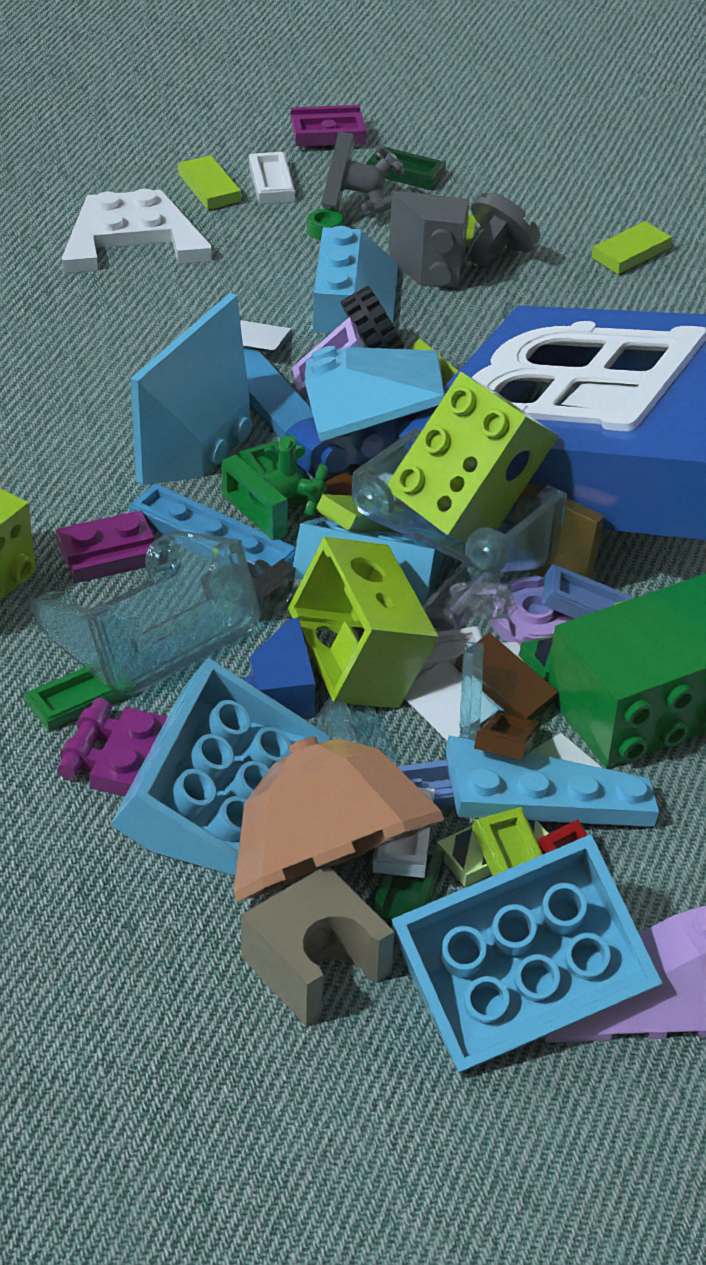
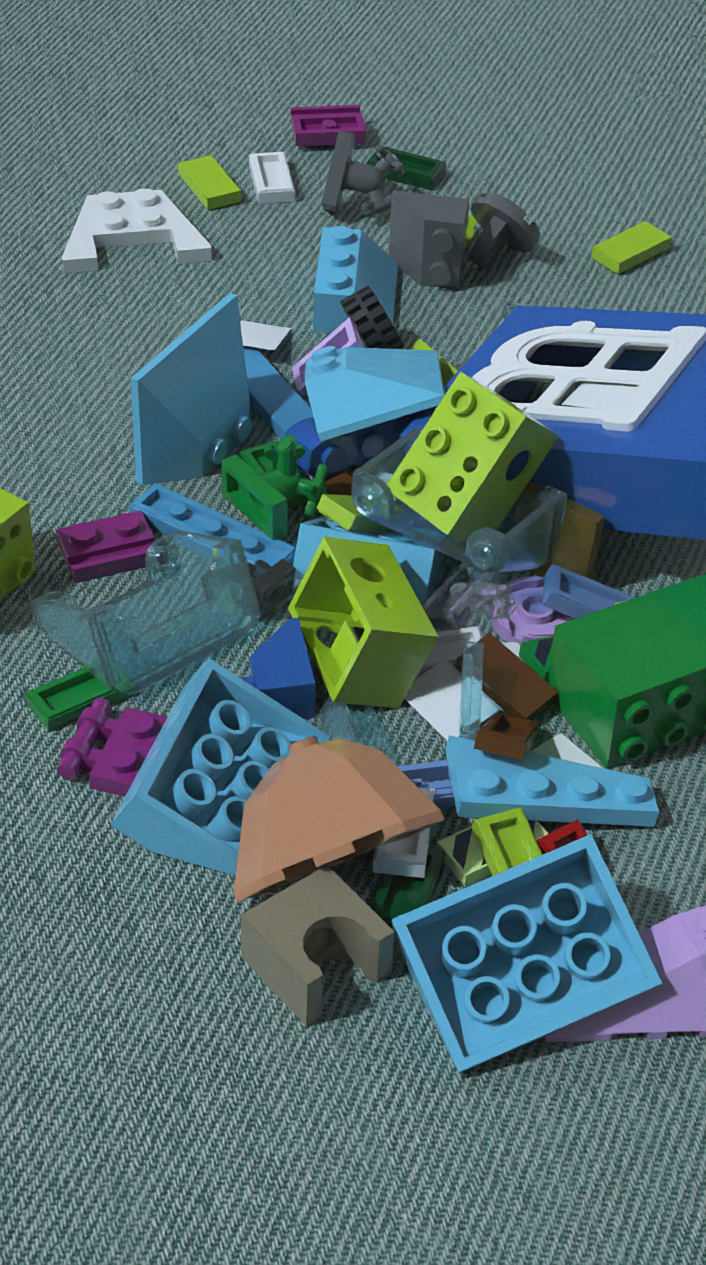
green tile [307,209,344,240] -> none

